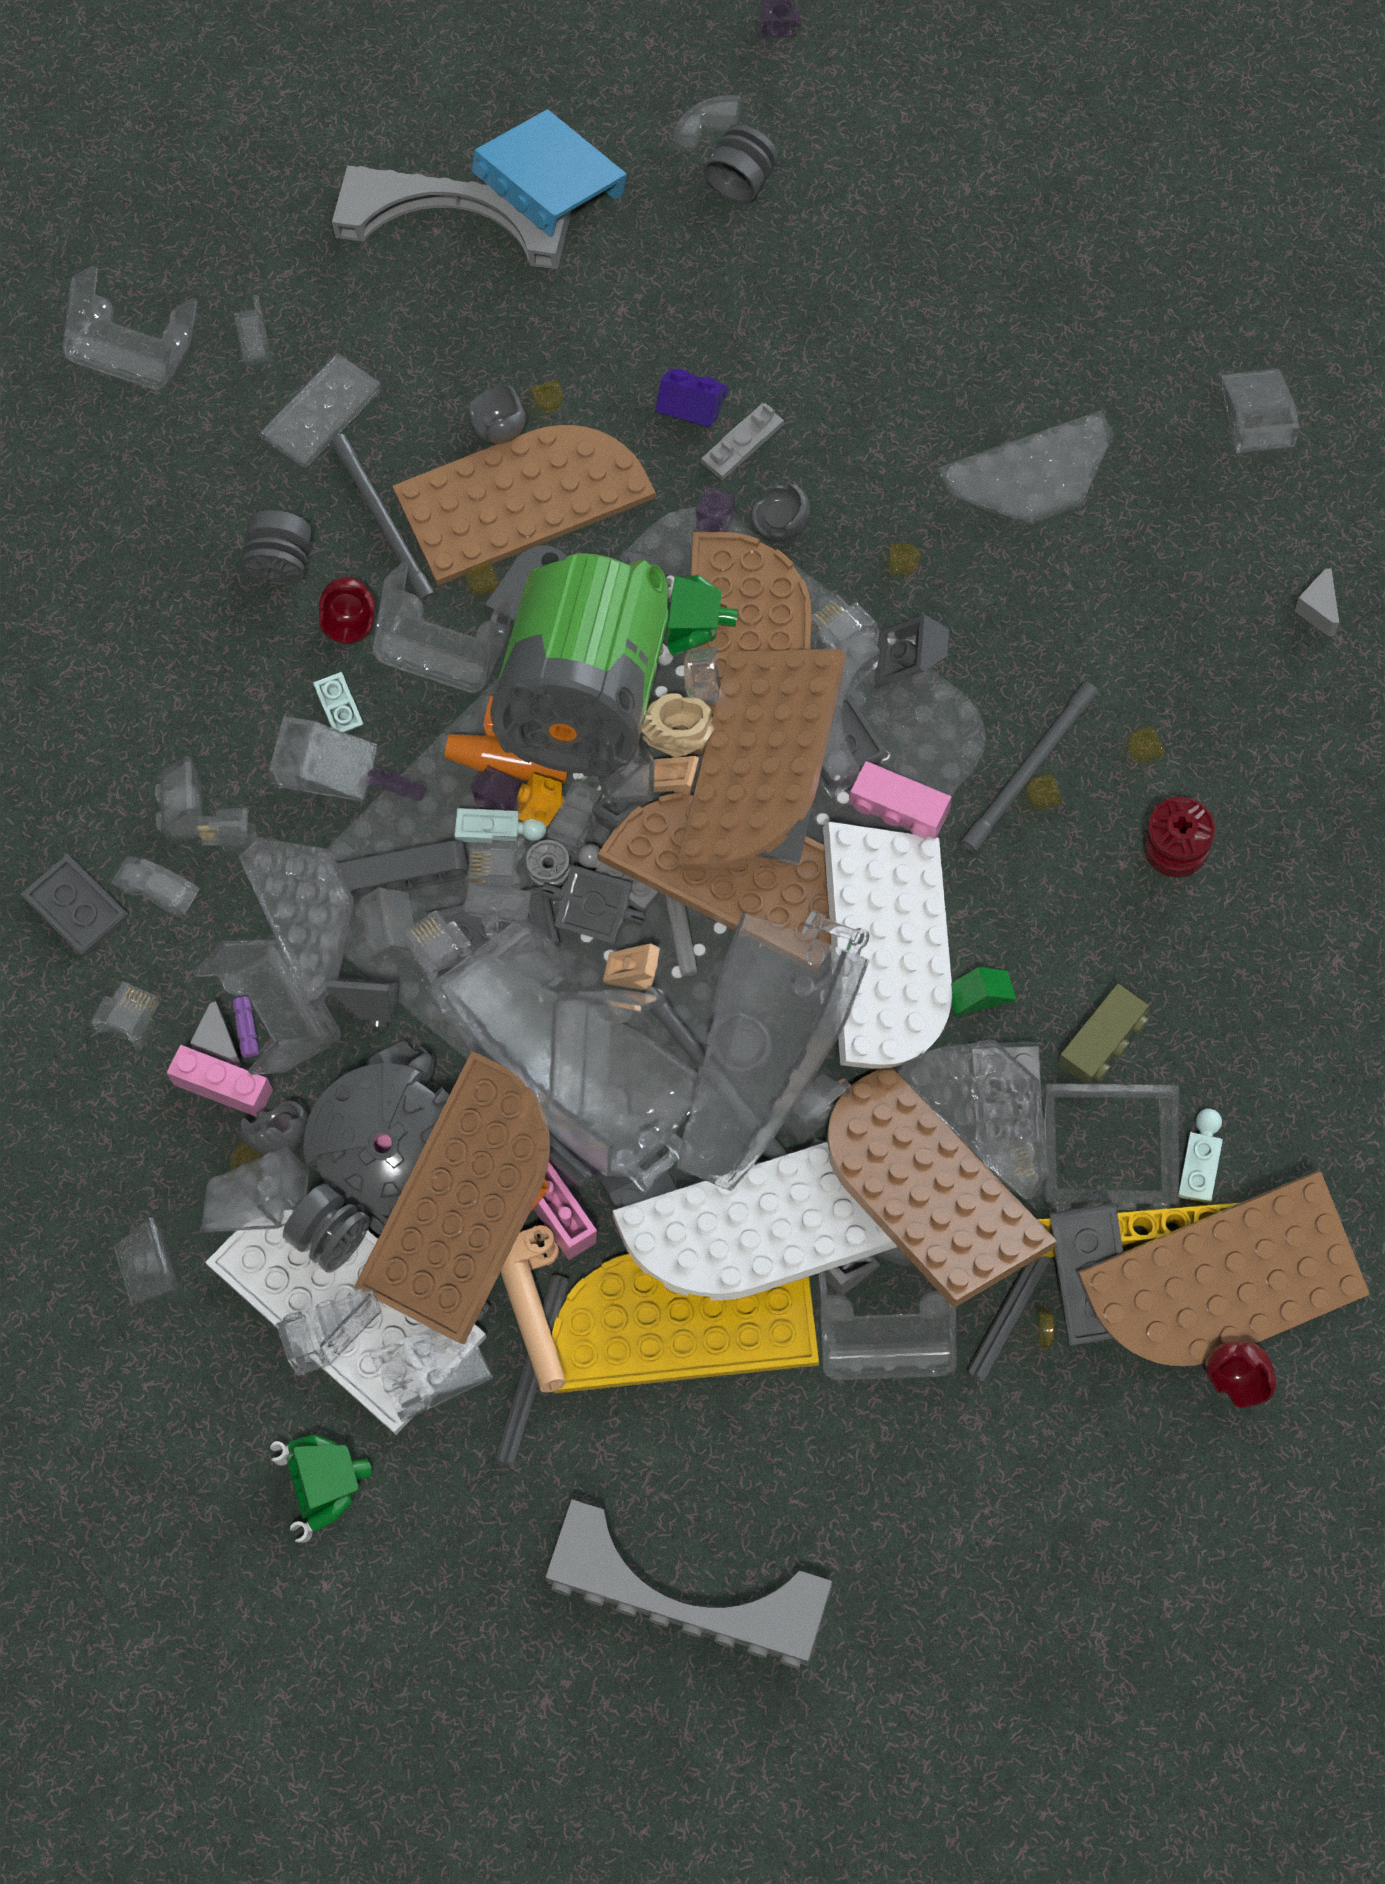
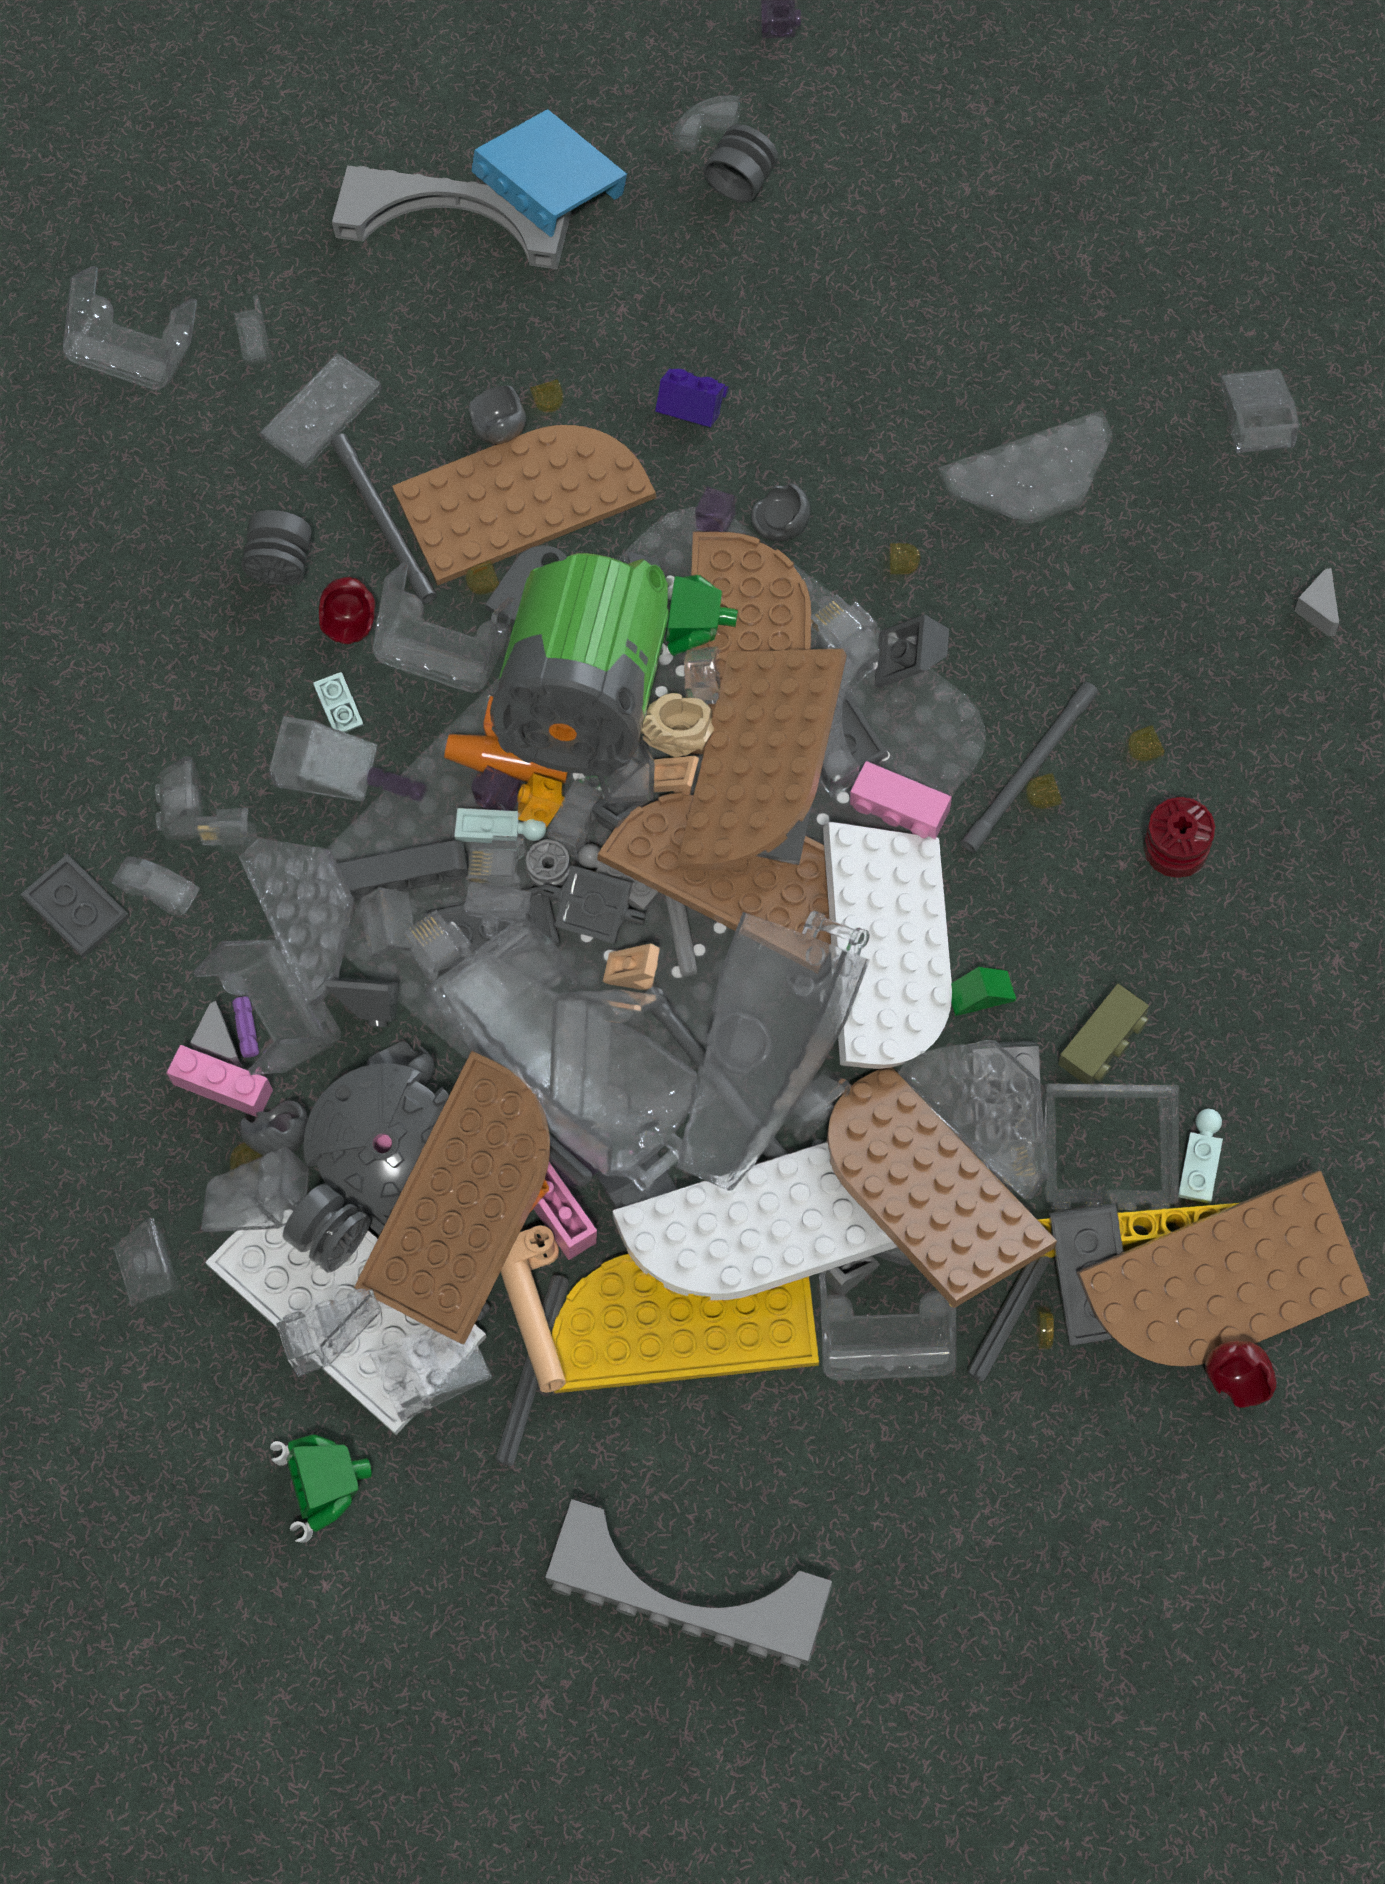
clear piece [89,981,160,1052] -> none
light grey plate [701,403,784,481] -> none

